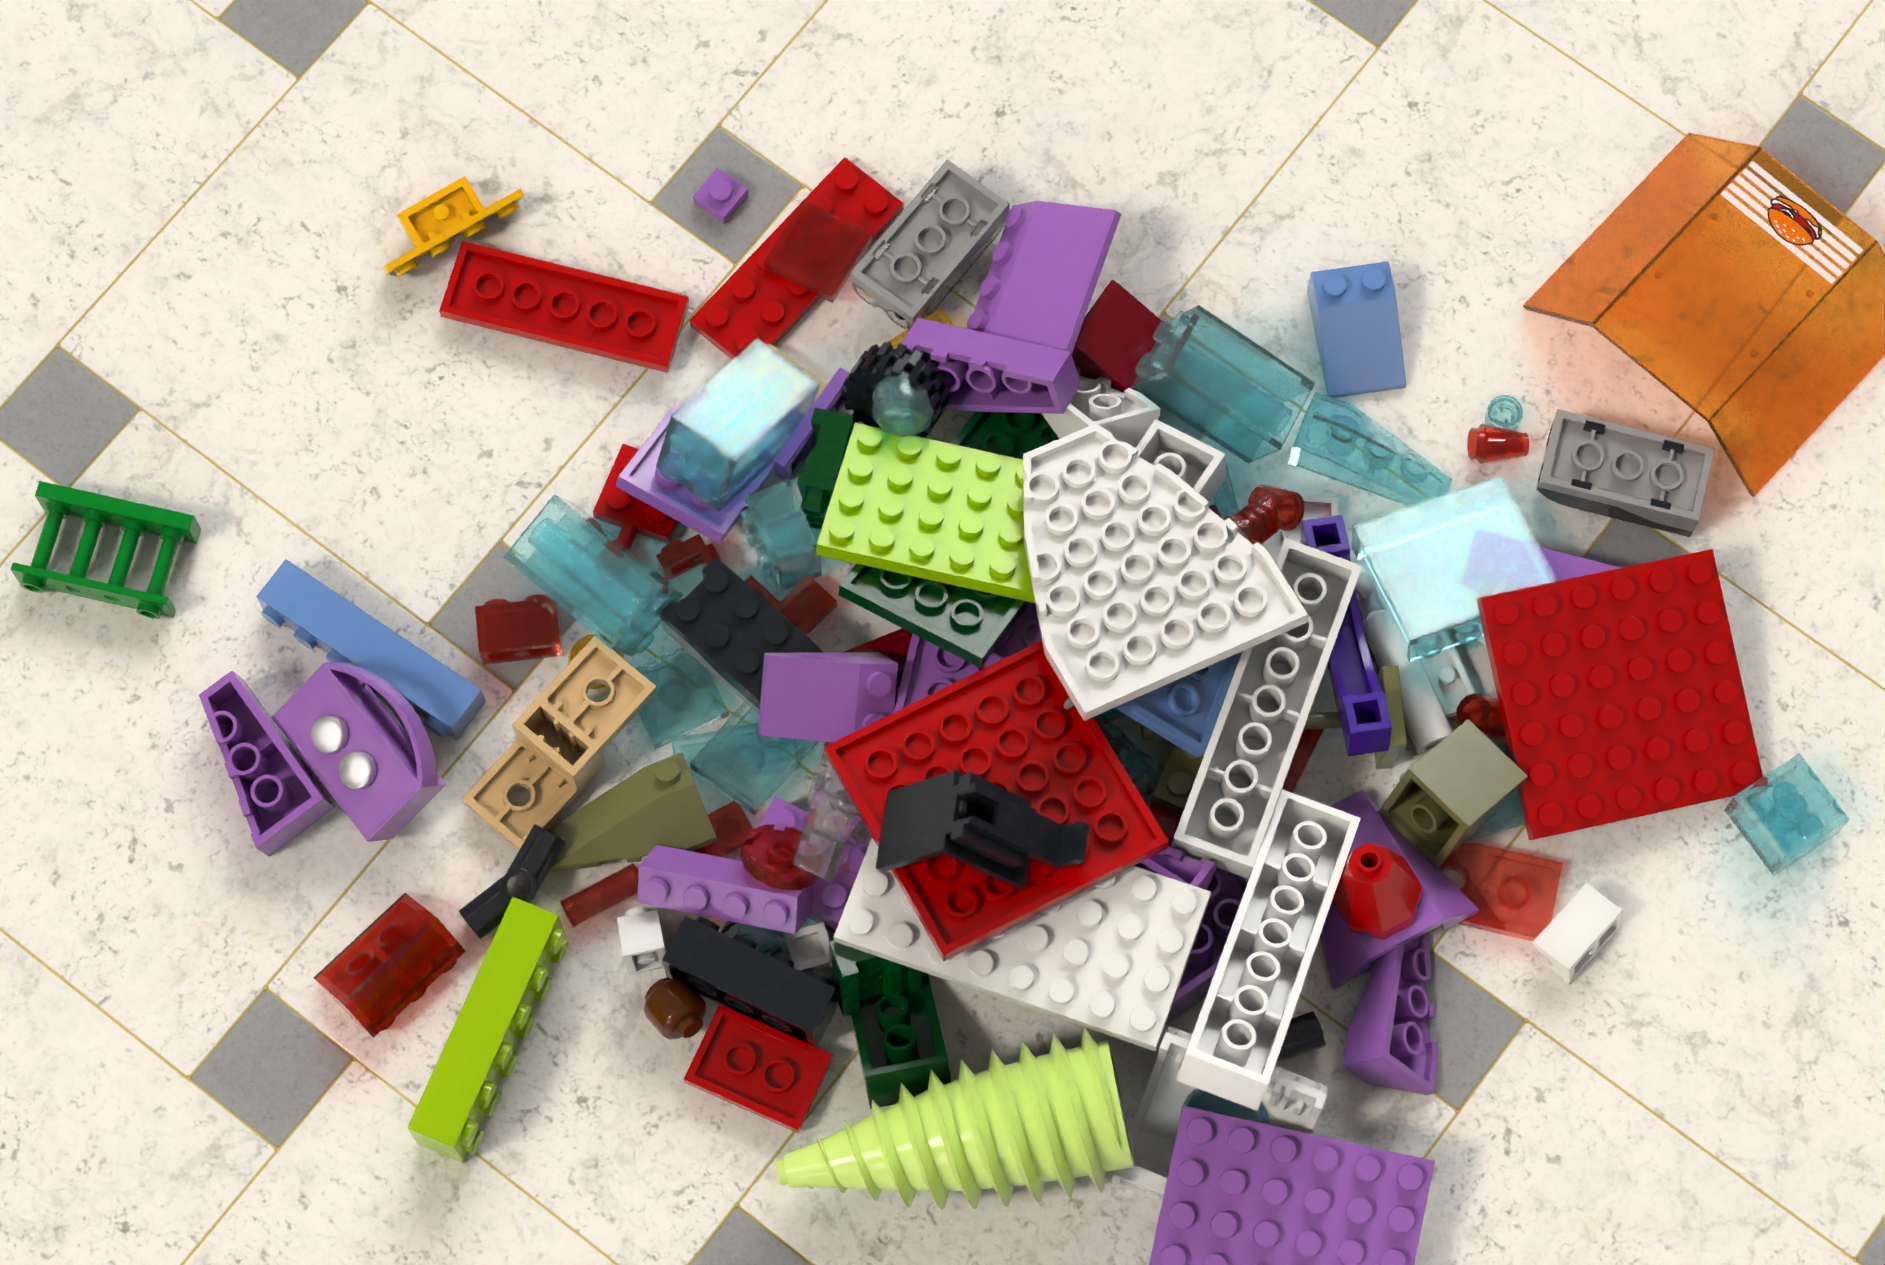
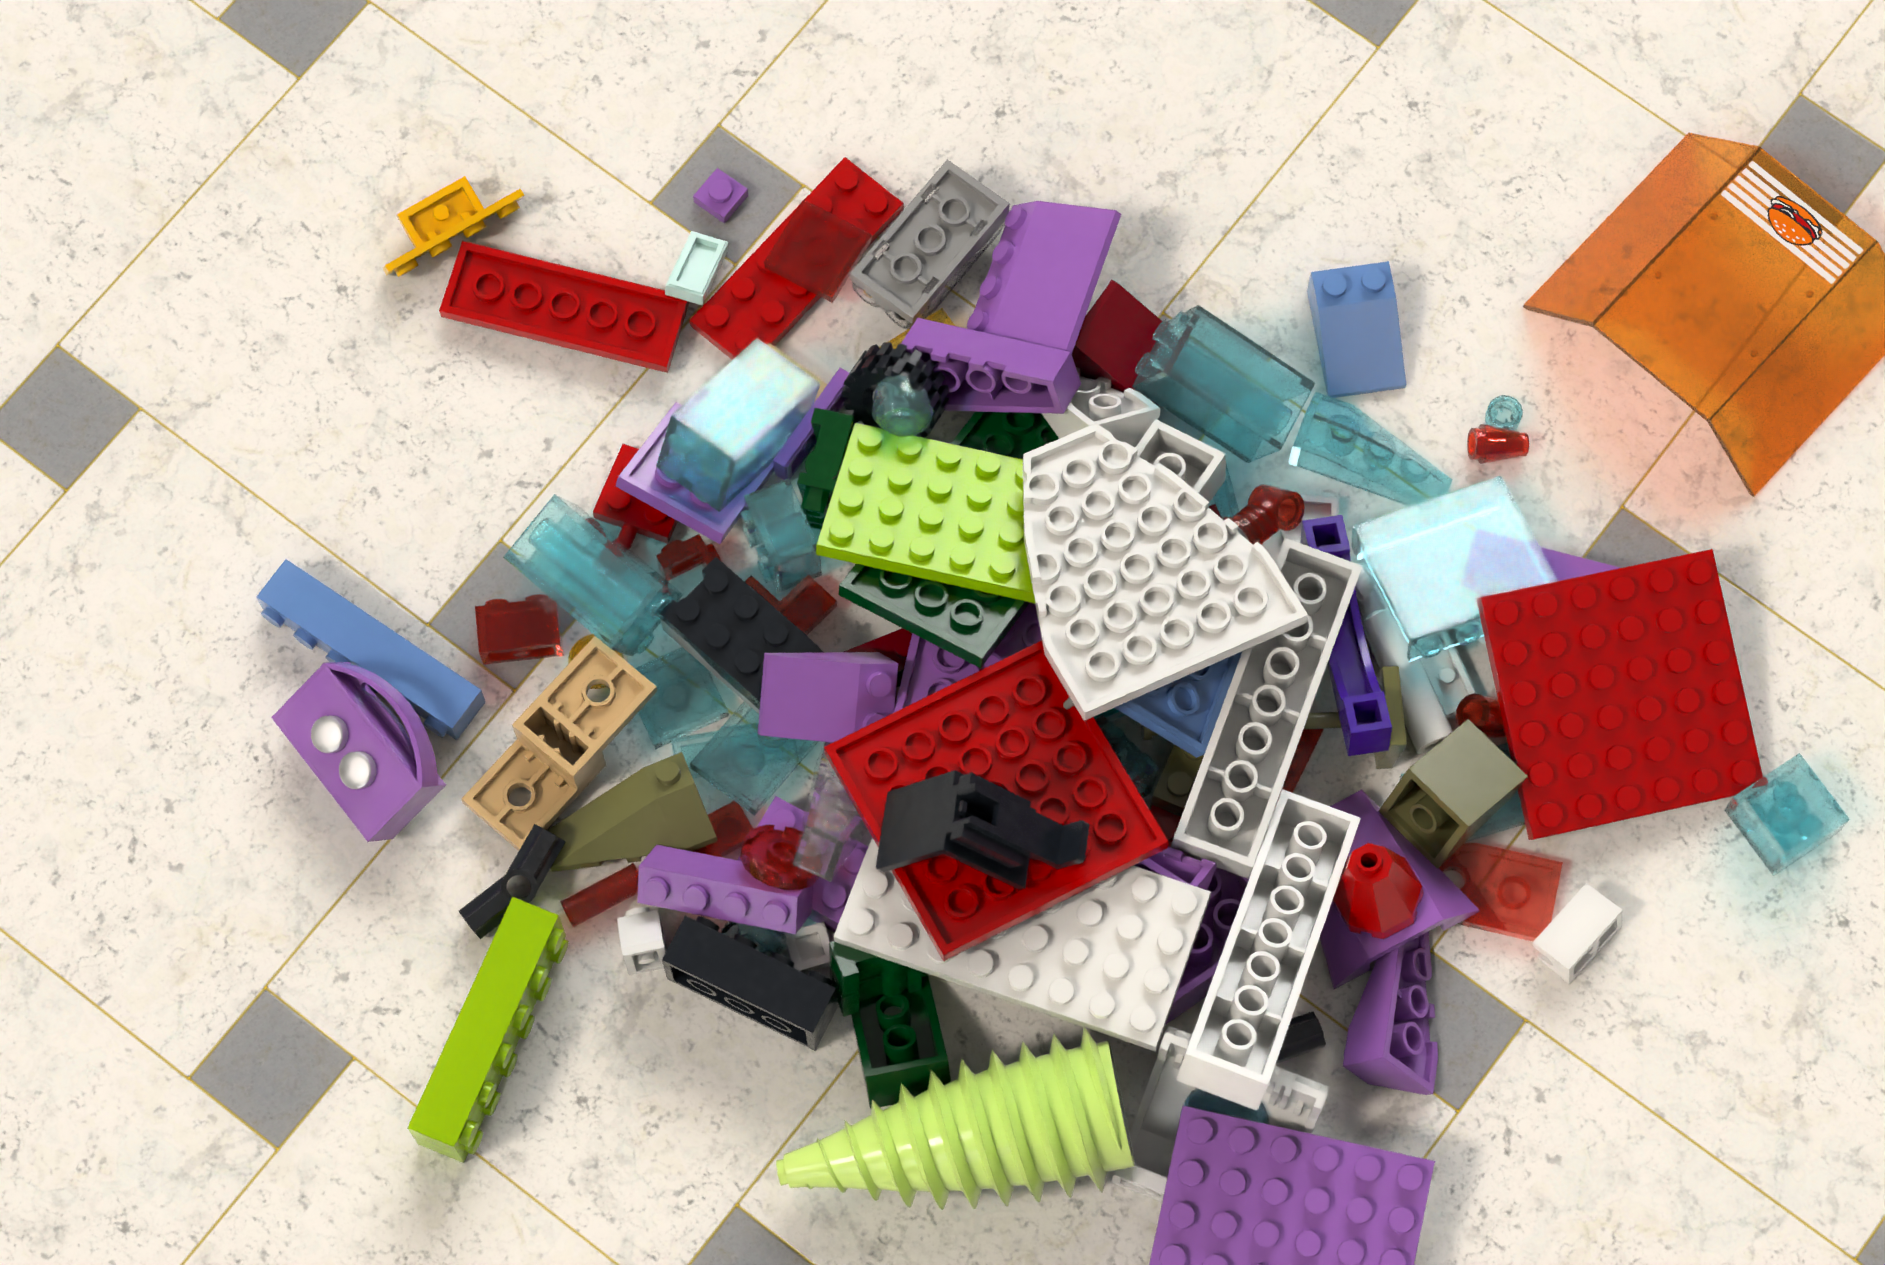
green fence [11,481,201,619] -> none
medium lavender wedge [199,671,336,857] -> none
clear red slope [313,893,466,1038] -> none
reddish brown head [644,977,706,1040] -> none
red plate [684,1004,834,1133] -> none
light grey piece [1536,409,1715,537] -> none
none -> light aqua tile [665,231,728,305]

